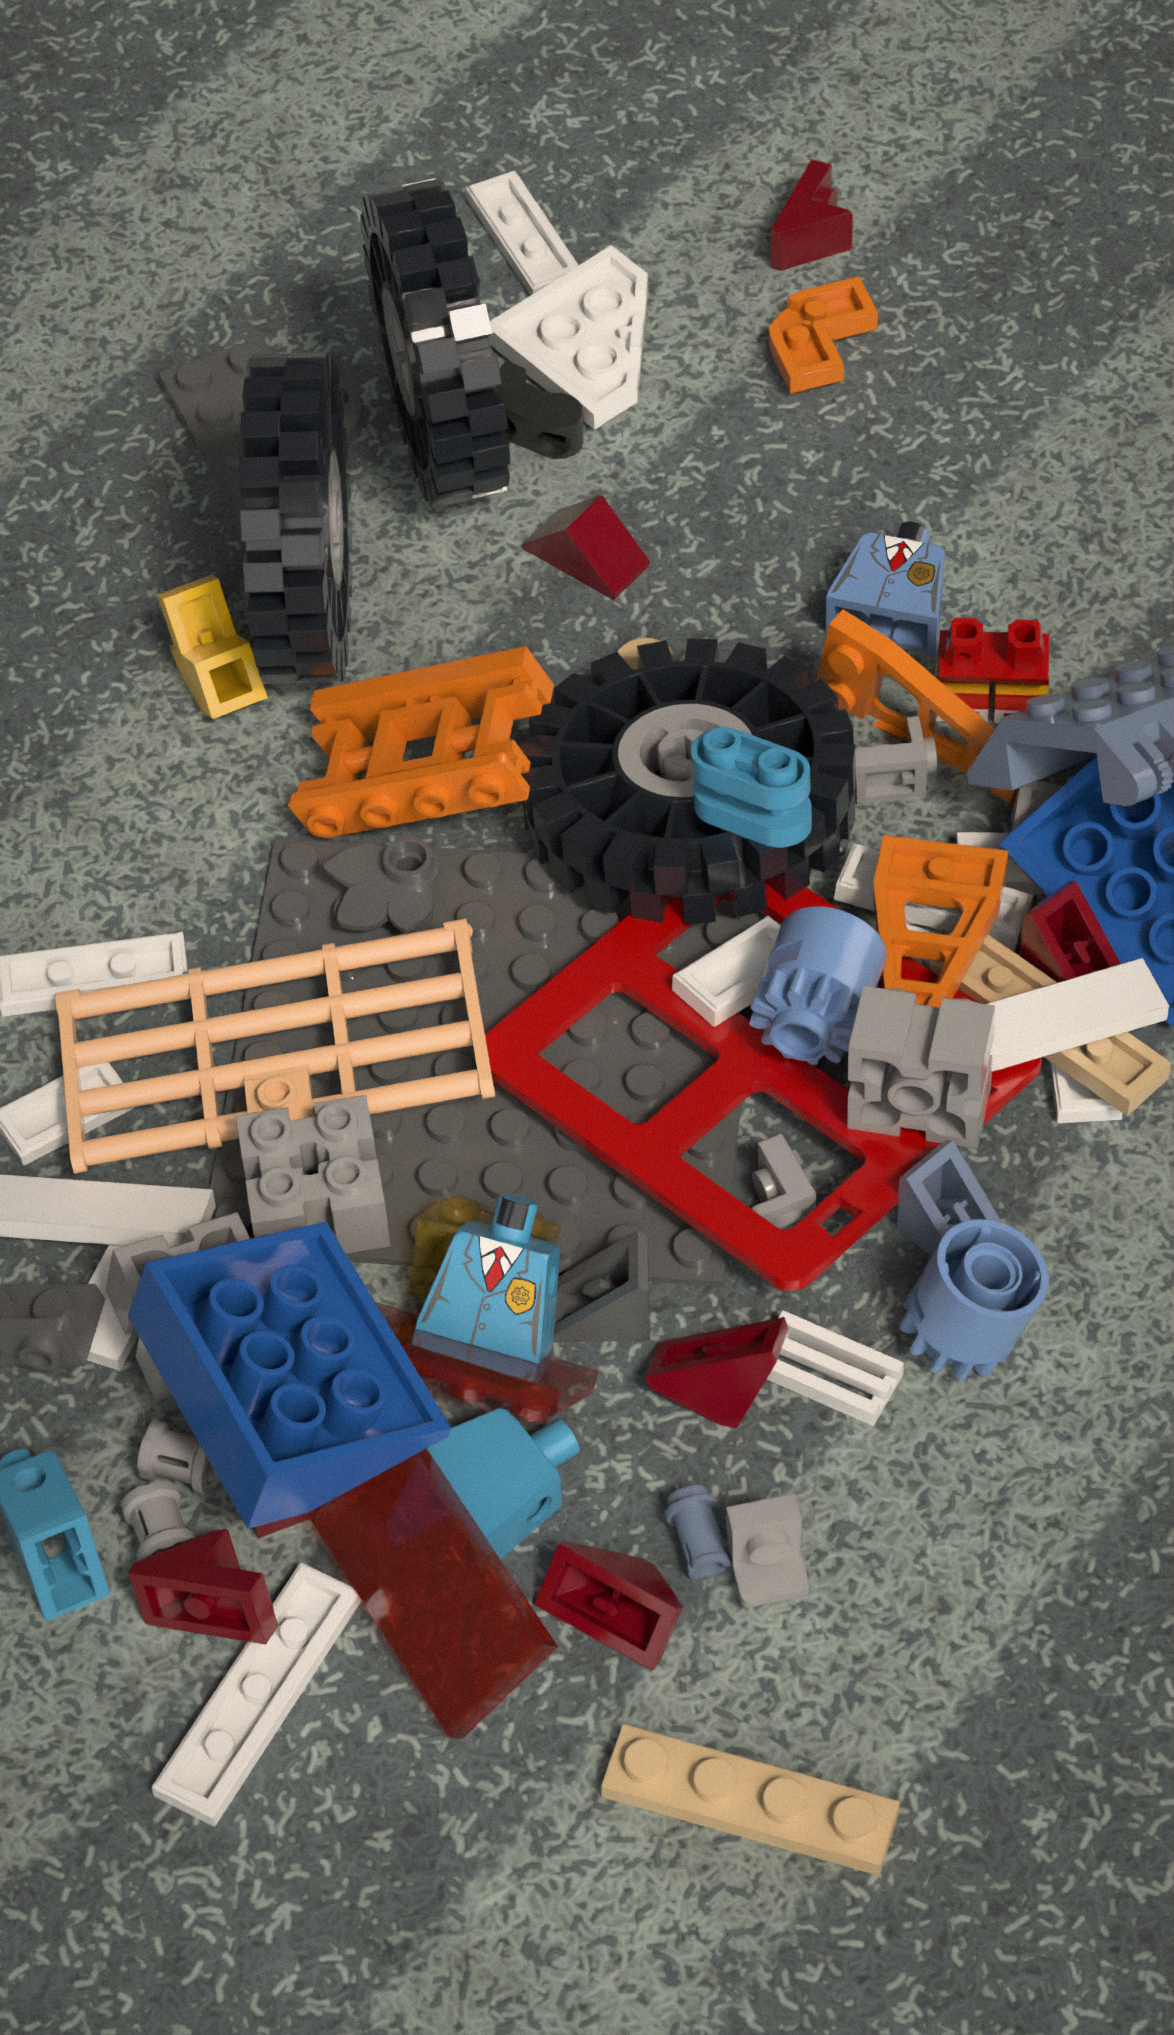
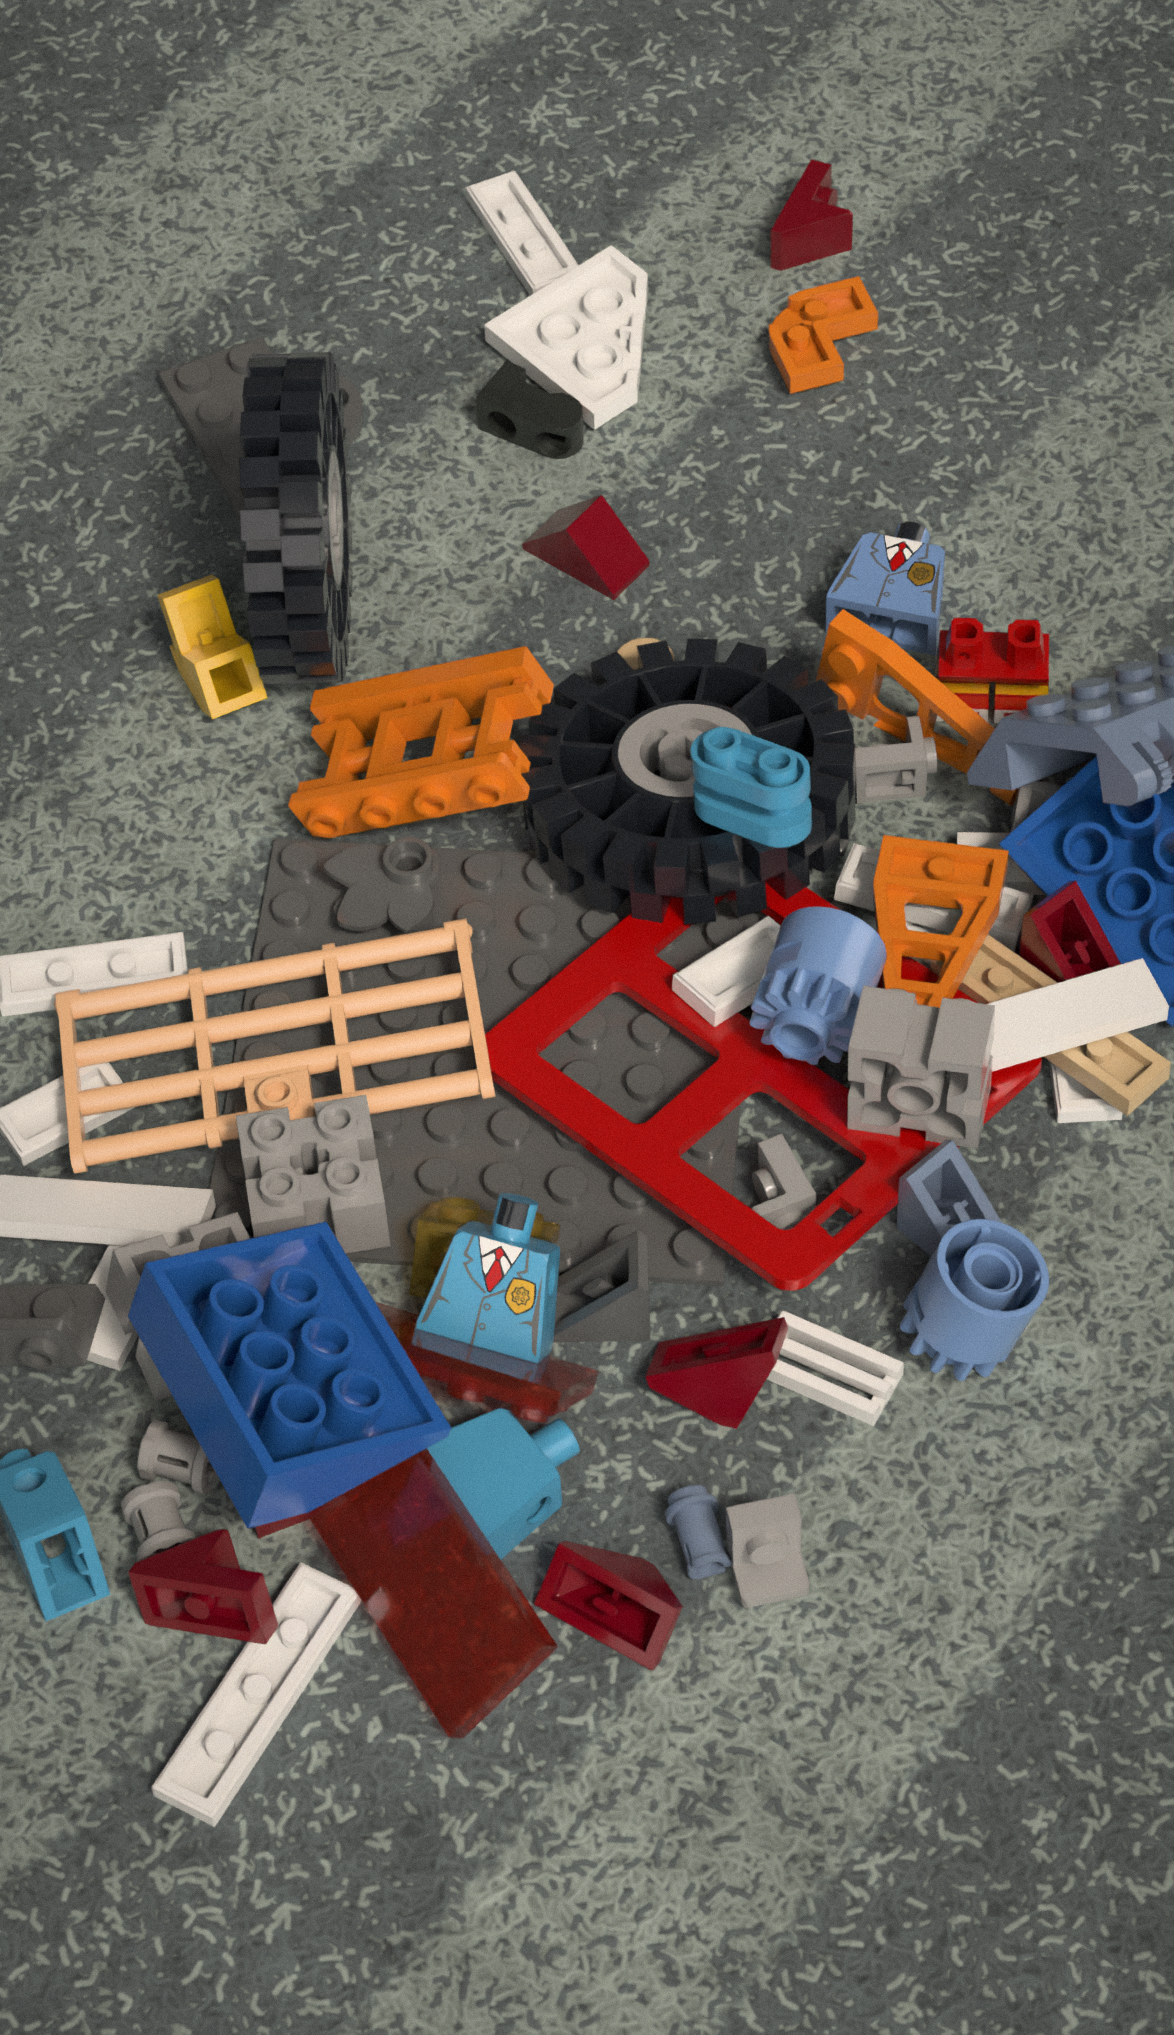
black wheel [360,178,510,509] -> none
tan plate [601,1724,900,1876] -> none

